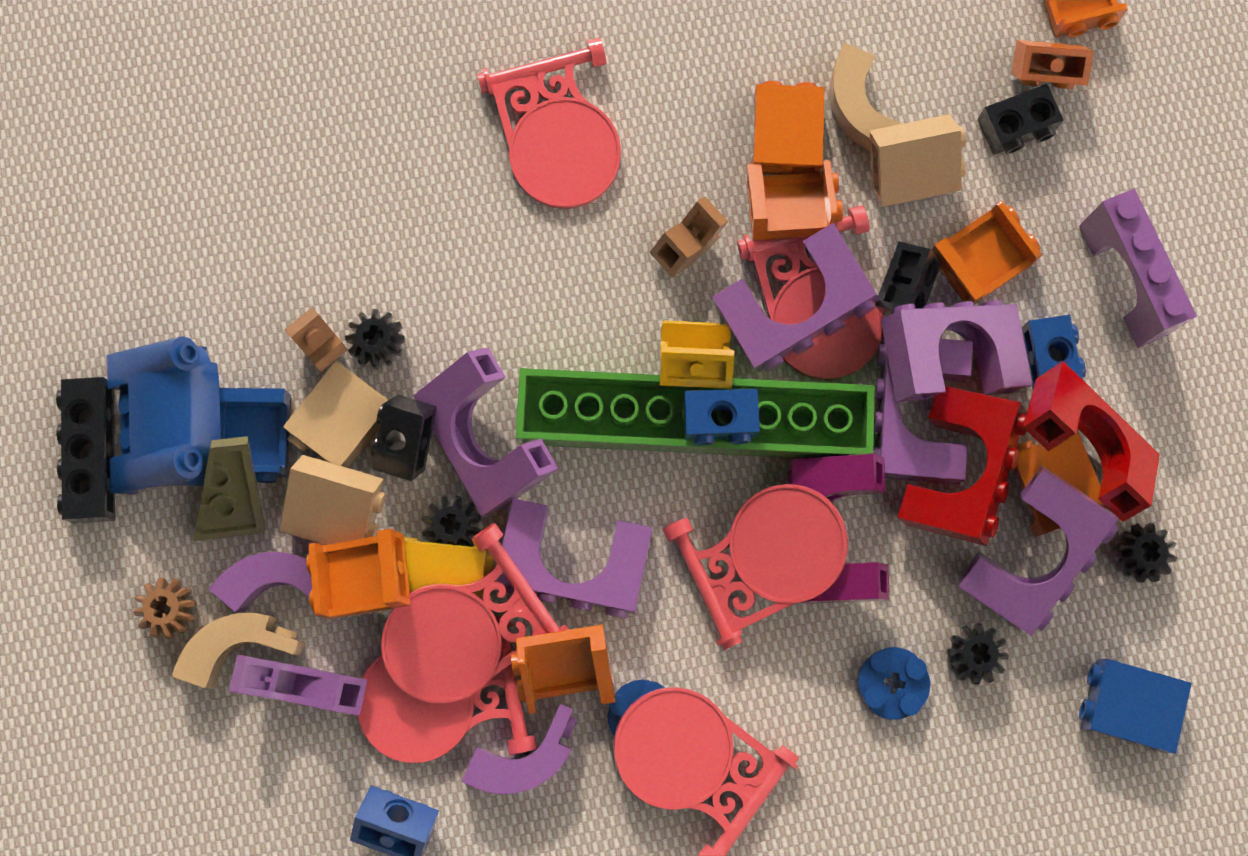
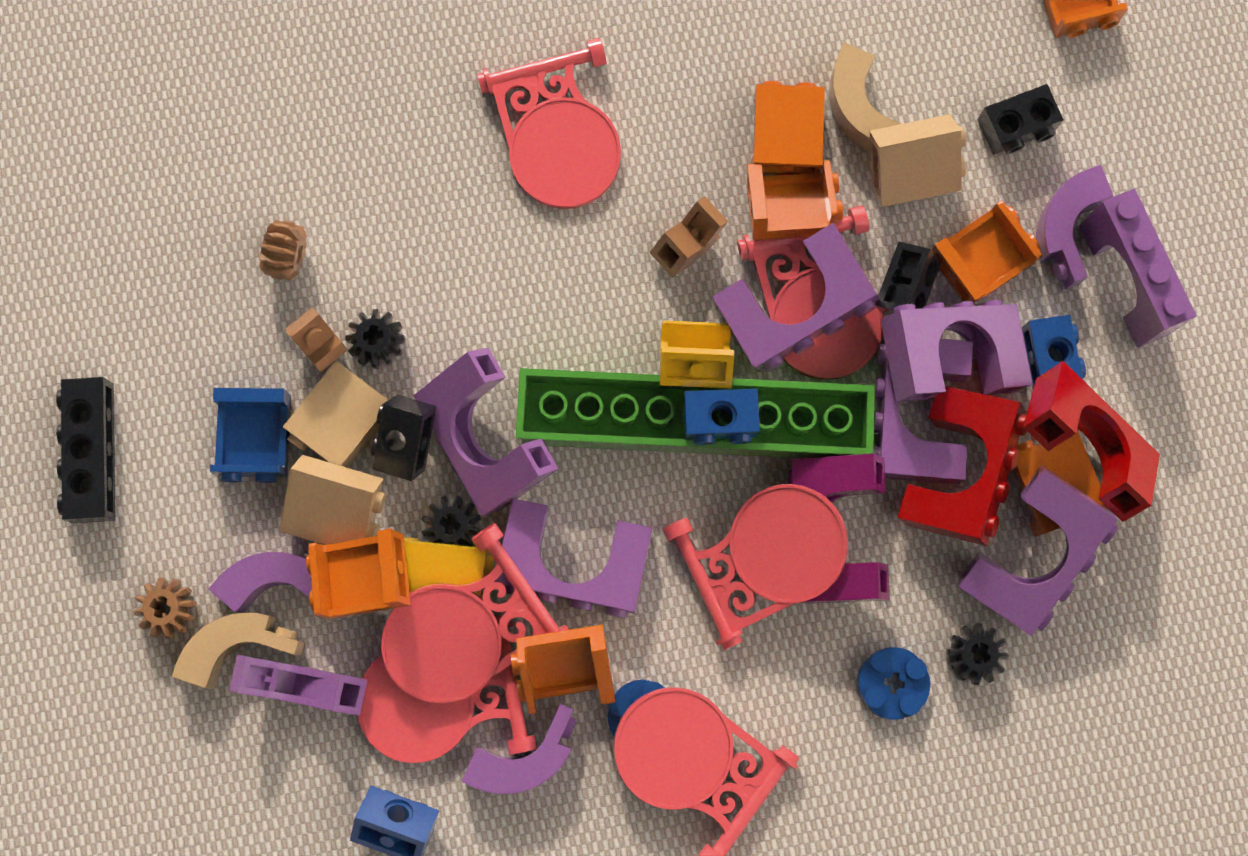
blue piece [107,336,221,495] -> none
olive wing [193,436,265,541] -> none
orange brick [1011,40,1094,89] -> none
blue panel [1079,659,1192,754] -> none
black gear [1114,523,1178,583] -> none
none -> medium nougat gear [259,220,307,281]
none -> medium lavender arch [1036,165,1114,290]

